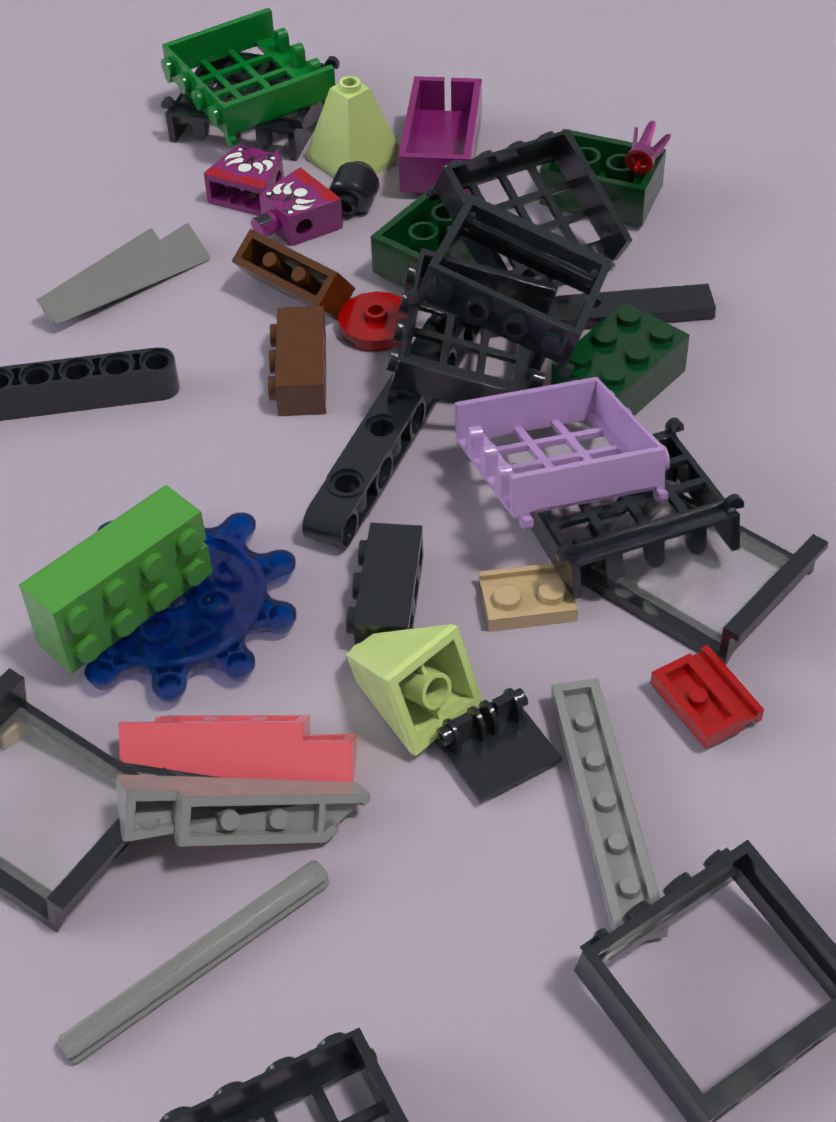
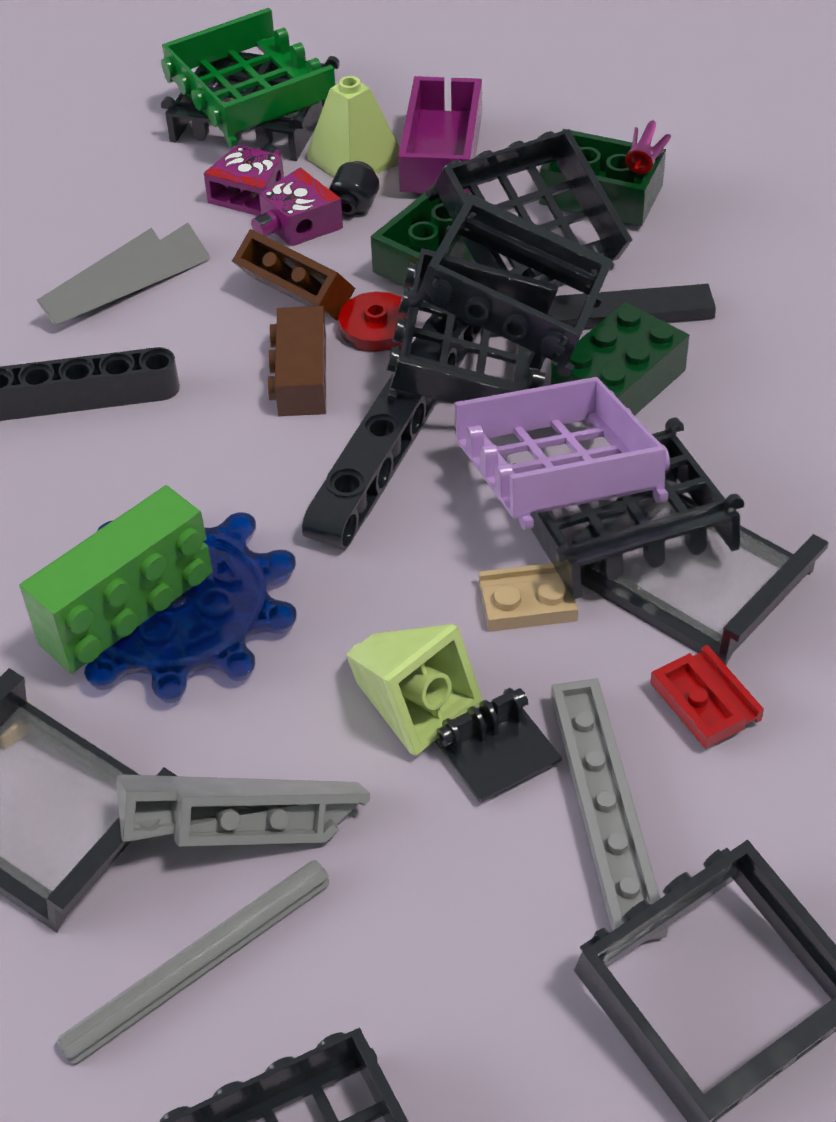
coral wedge [118,715,357,782] -> none
black brick [346,522,424,645] -> none

